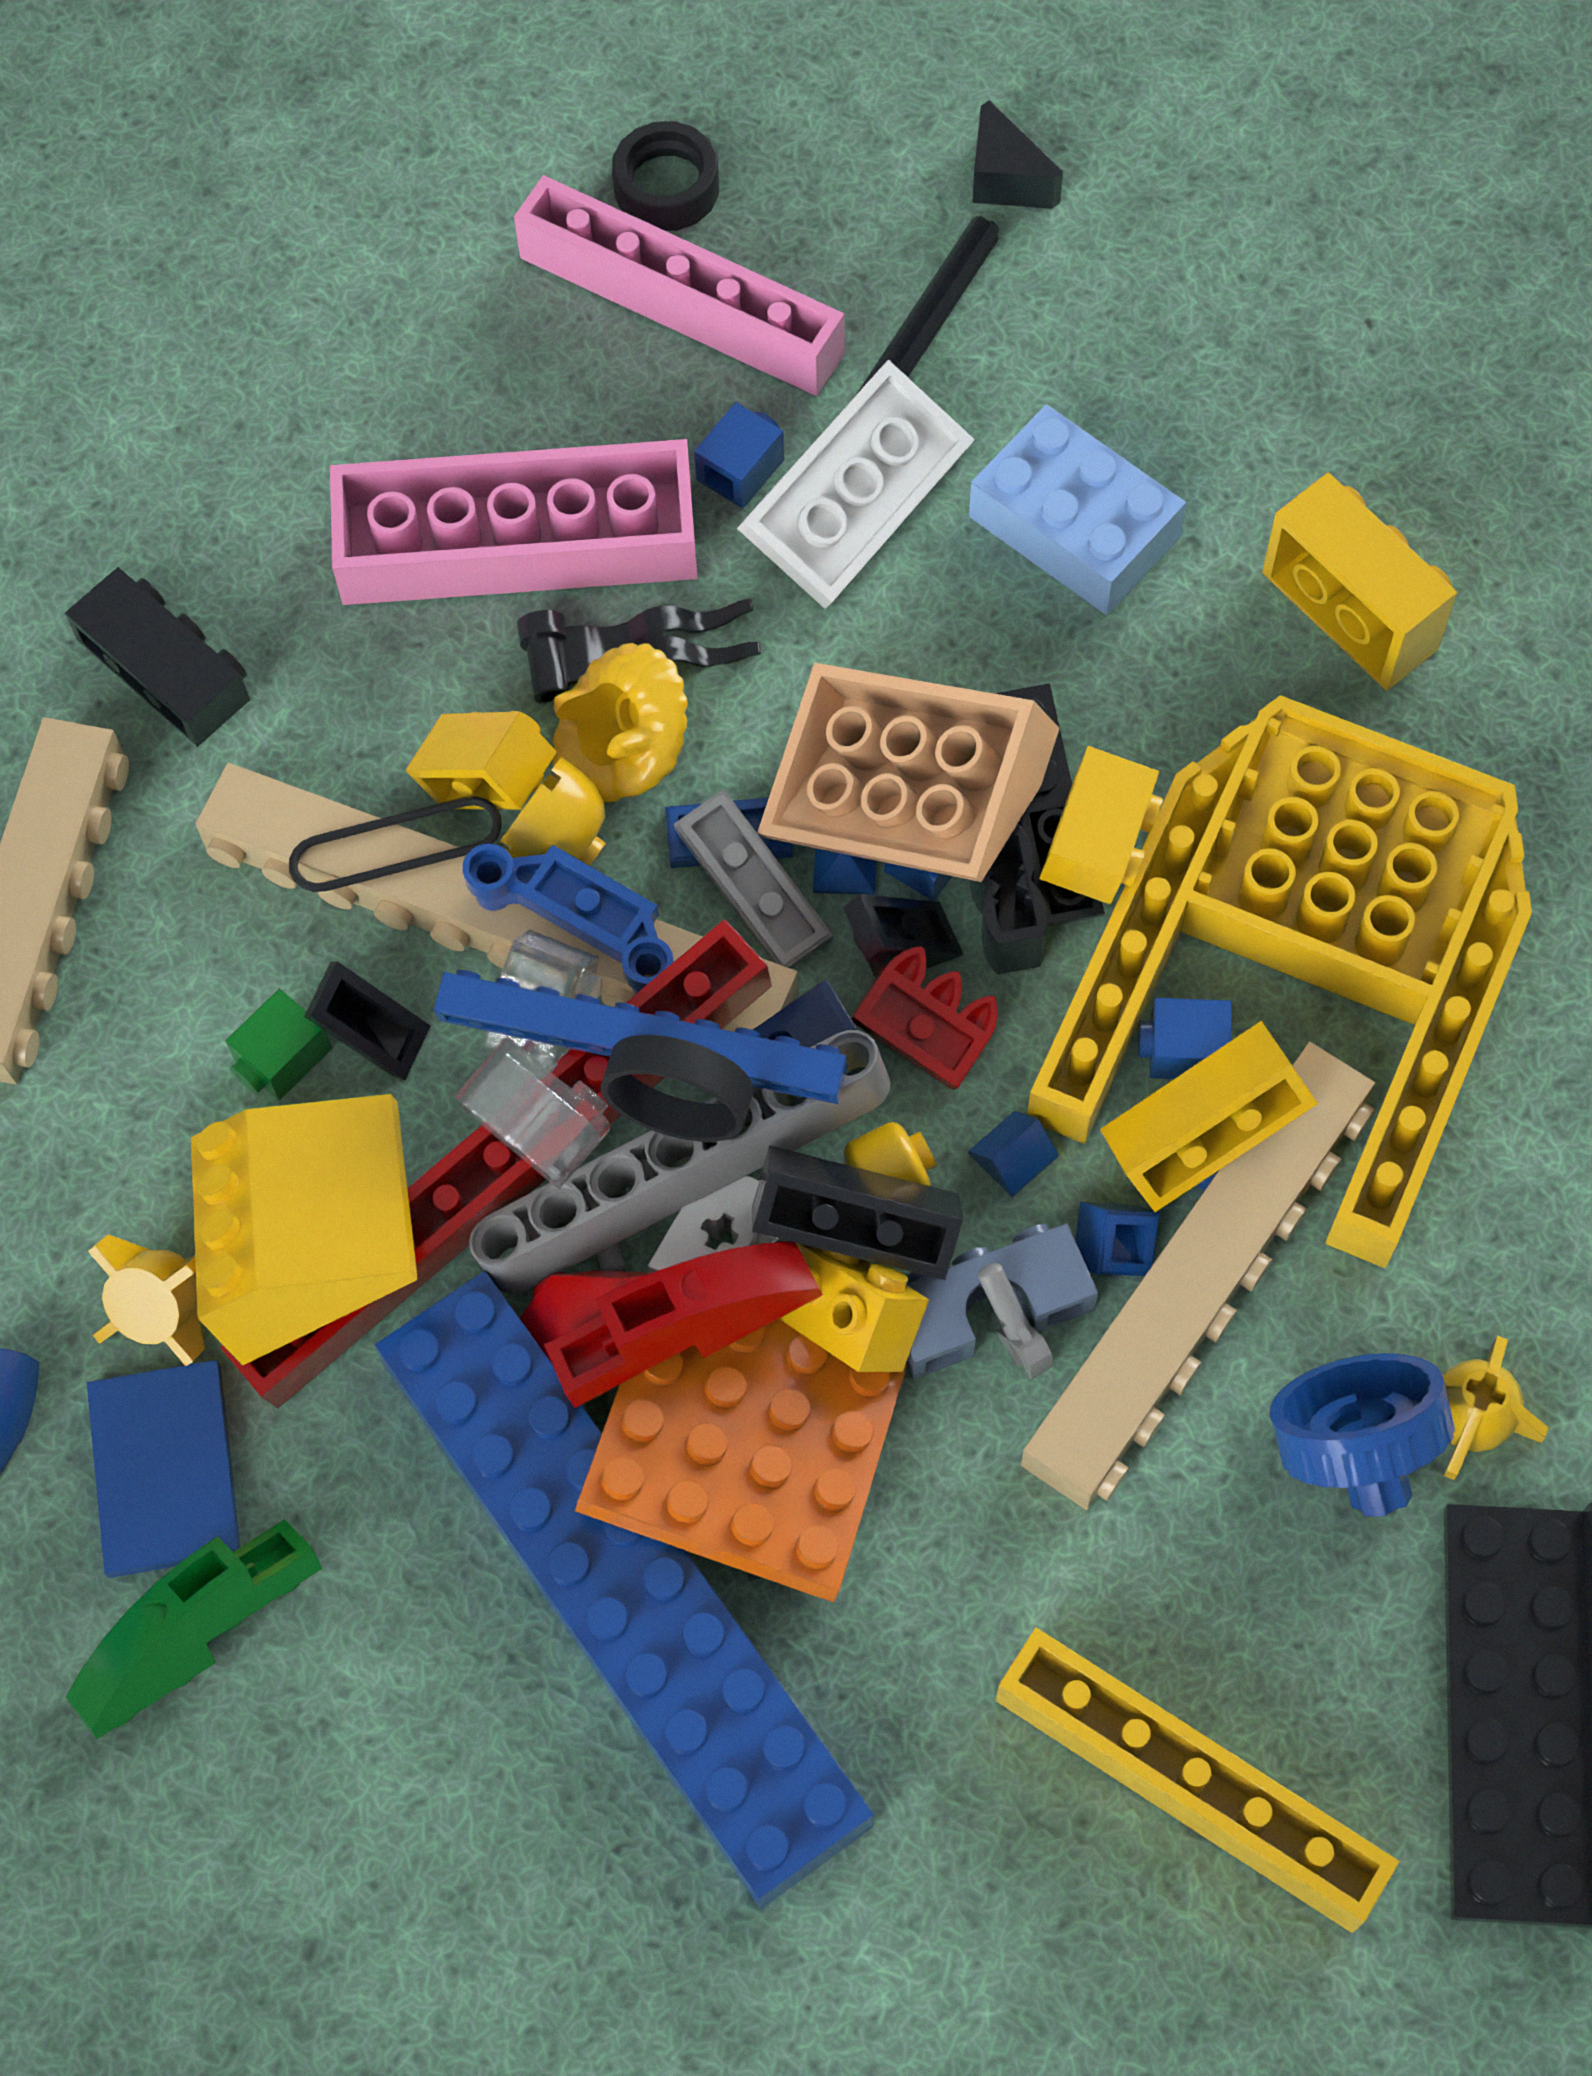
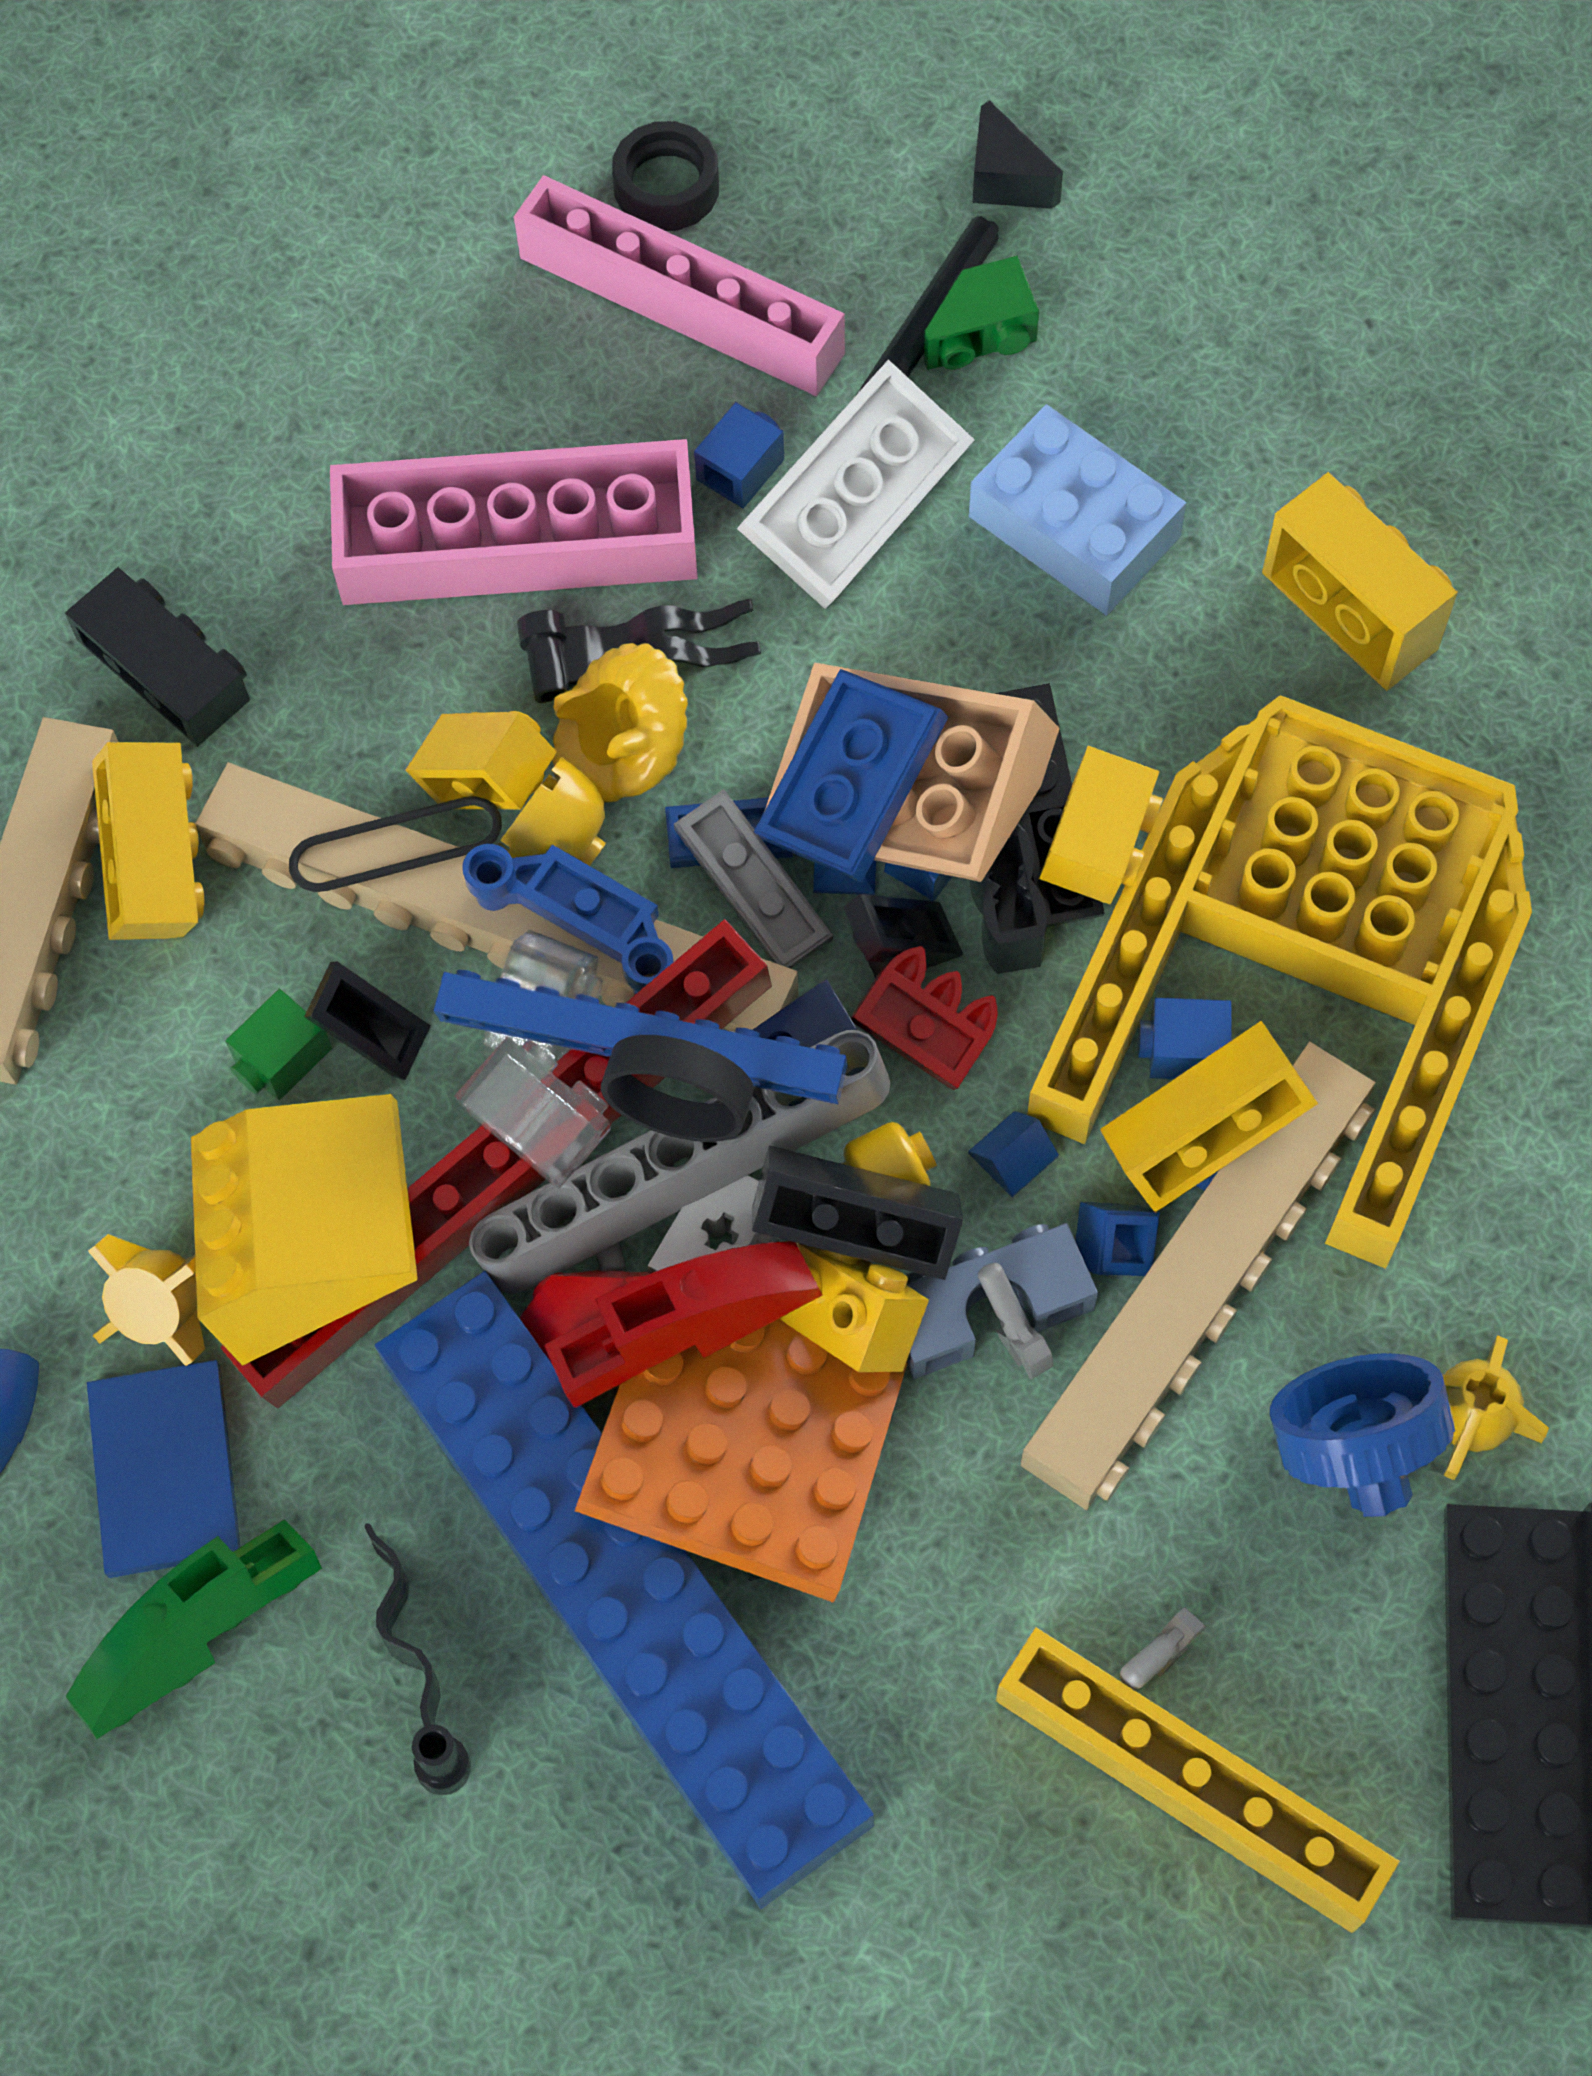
none -> yellow brick [92,742,205,940]
none -> black flag [364,1523,471,1795]
none -> blue tile [754,669,949,883]
none -> green slope [924,255,1039,370]
none -> light grey bar [1120,1607,1206,1690]

